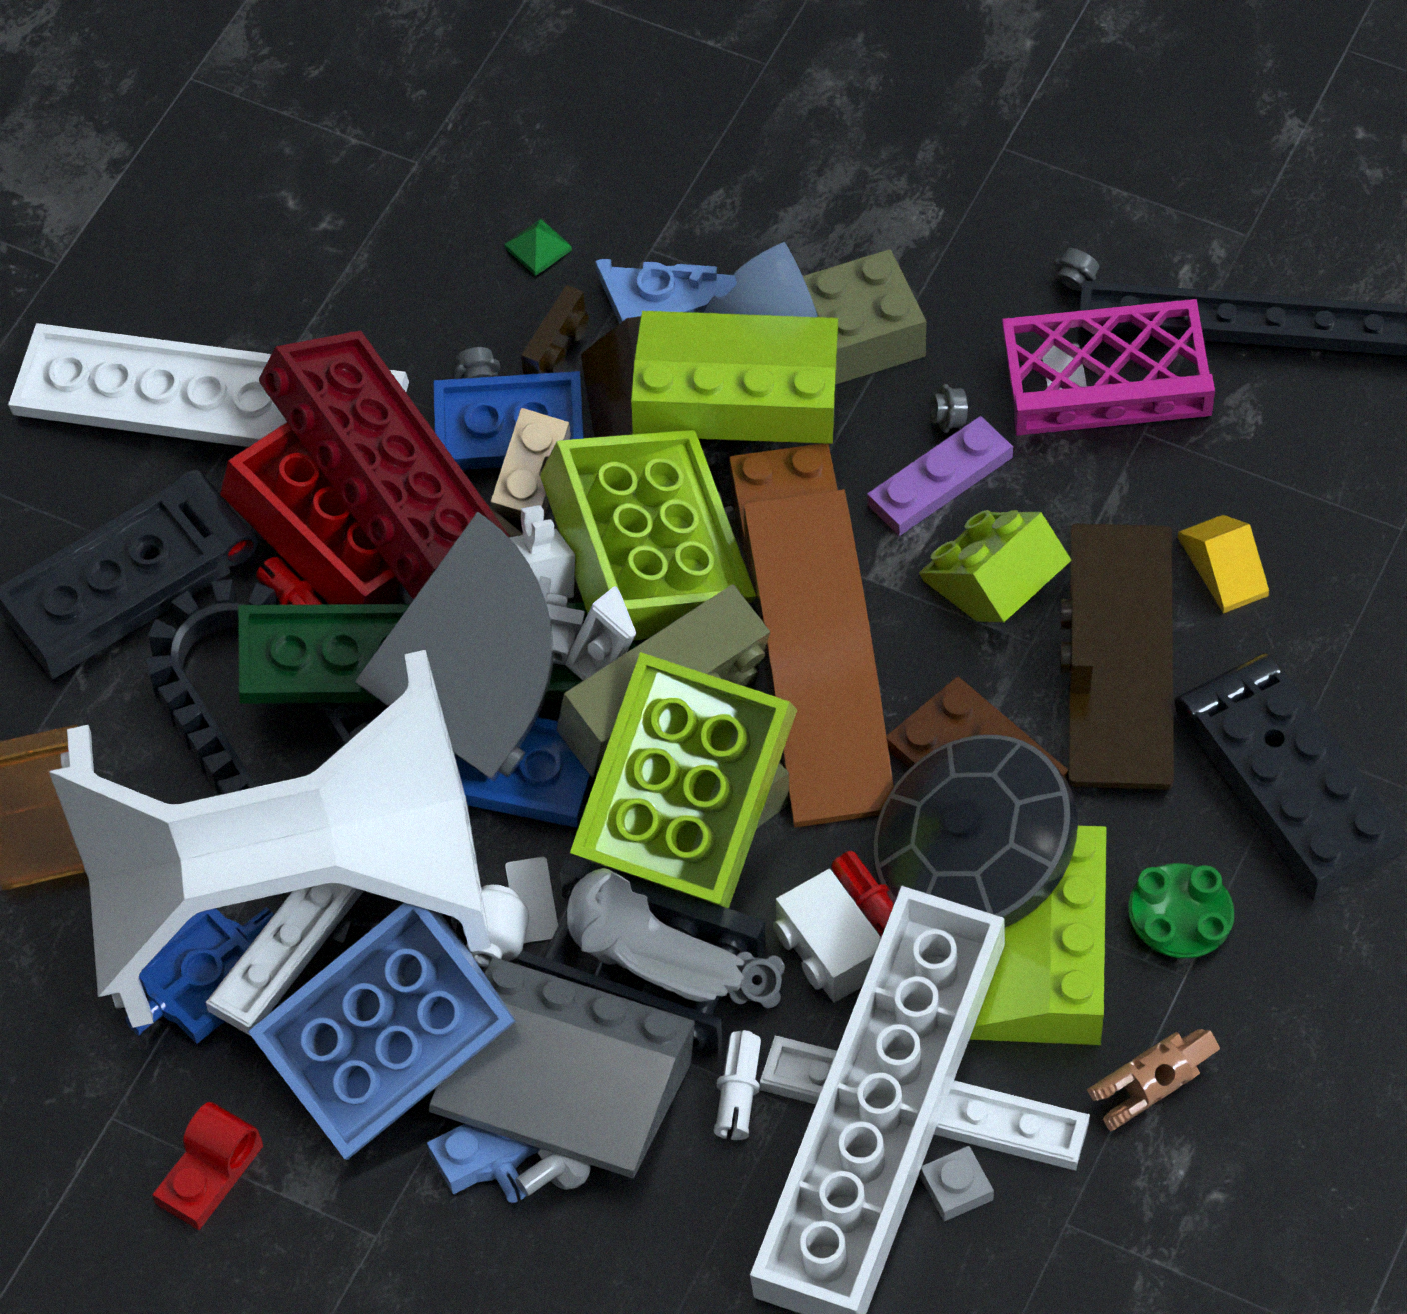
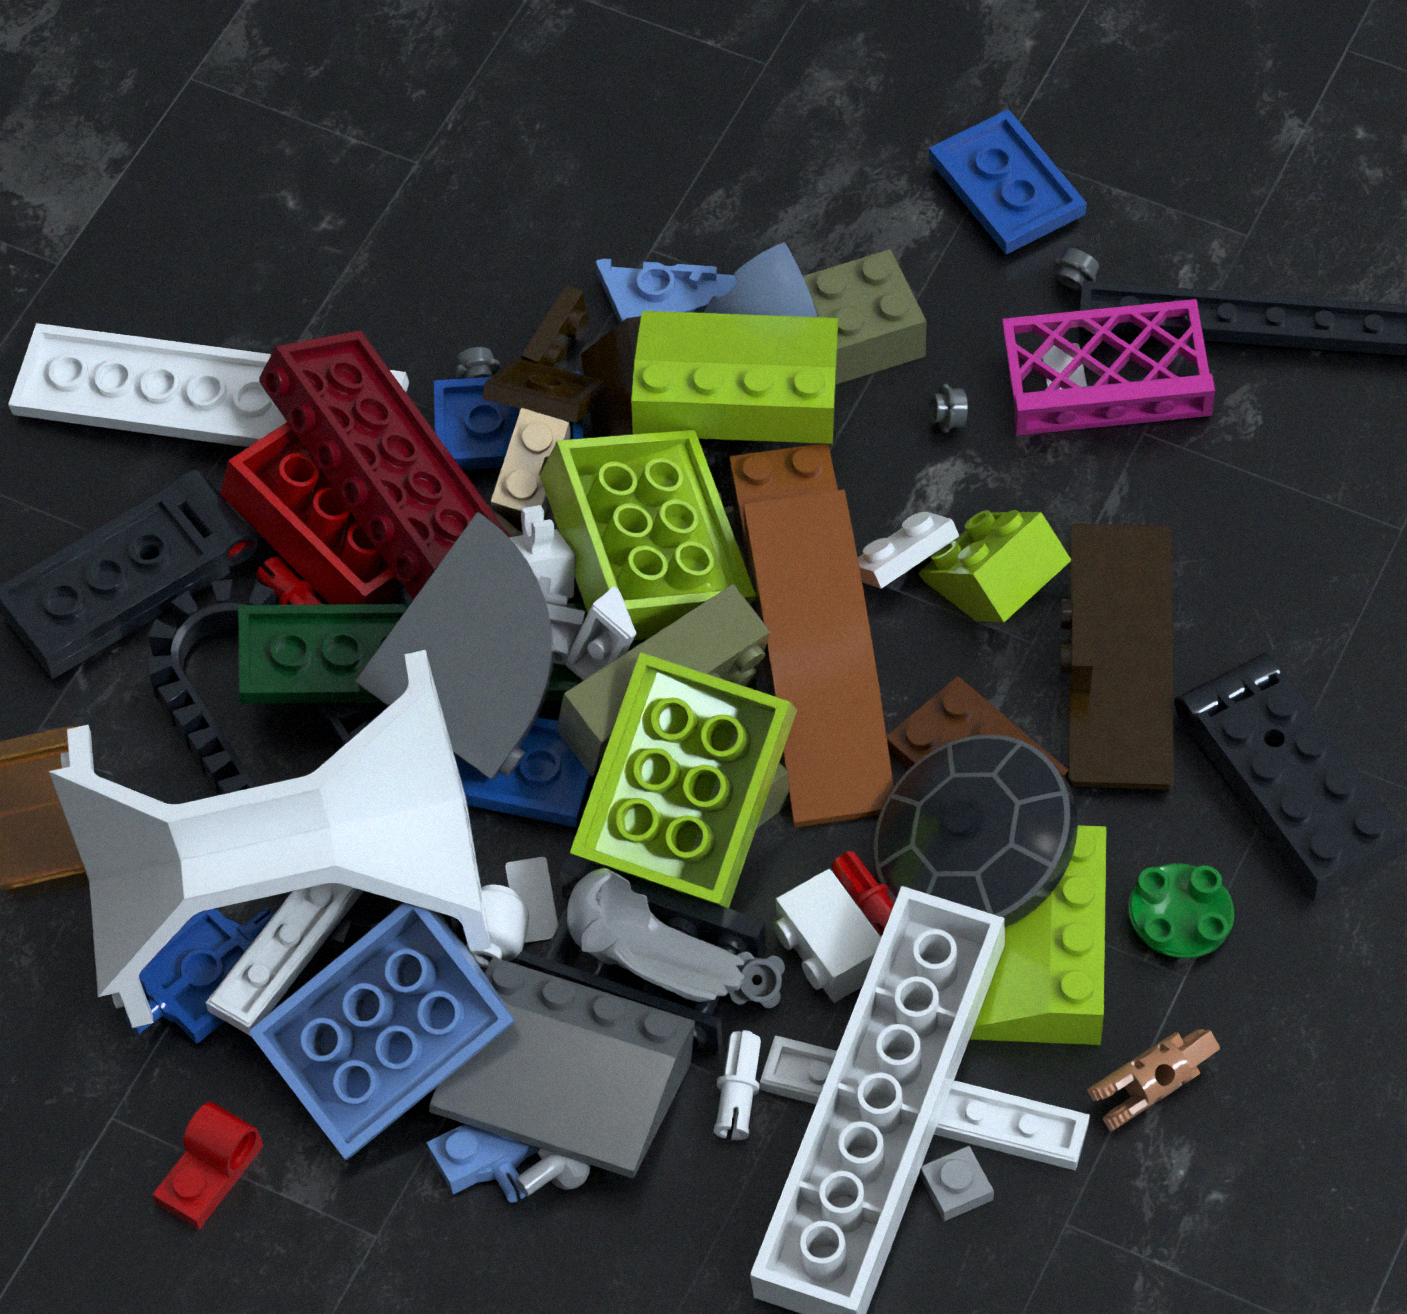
green slope [505,219,572,276] -> none
medium lavender plate [867,416,1013,536] -> none
yellow slope [1177,515,1269,614] -> none
none -> dark brown tile [482,358,608,423]
none -> white plate [858,512,959,589]
none -> blue plate [929,109,1087,254]

